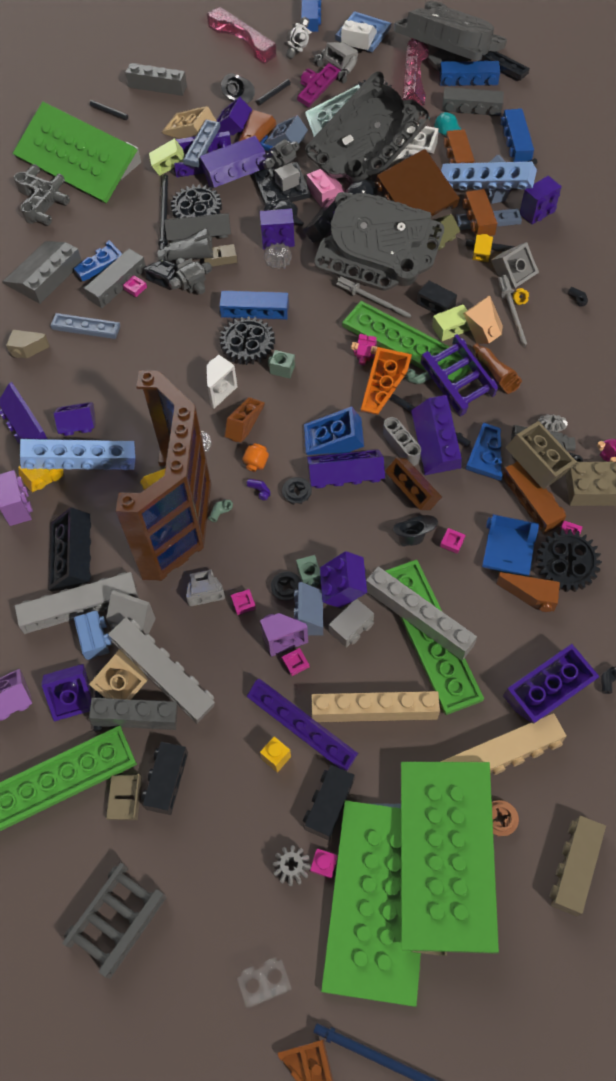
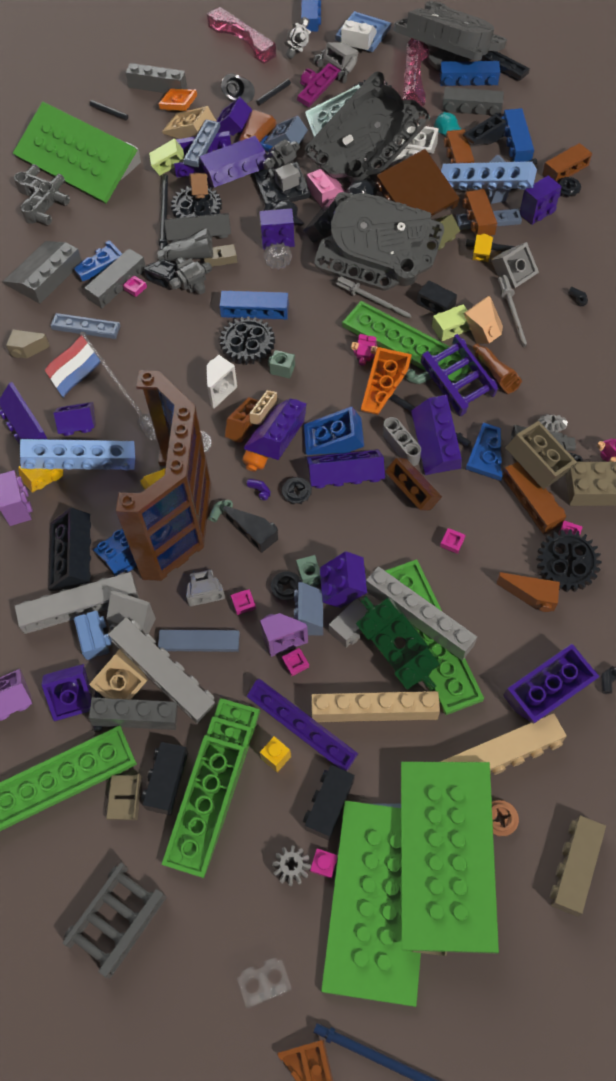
black piece [393,515,438,547] -> none
blue door [482,514,539,577] -> none
yellow plate [512,288,529,305] -> none
none -> flag [45,332,157,440]
none -> blue bracket [93,529,137,576]
none -> sand blue tile [158,630,240,652]
none -> orange plate [159,89,197,112]
none -> bright green slope [161,698,260,878]
none -> medium nougat slope [189,173,208,198]
none -> black slope [223,506,278,553]
none -> dark purple slope [244,398,307,460]
none -> tan piece [250,390,278,425]
none -> dark green brick [356,596,442,691]
none -> black slope [463,114,507,145]
none -> dark orange brick [542,143,592,182]
none -> black gear [557,177,581,198]

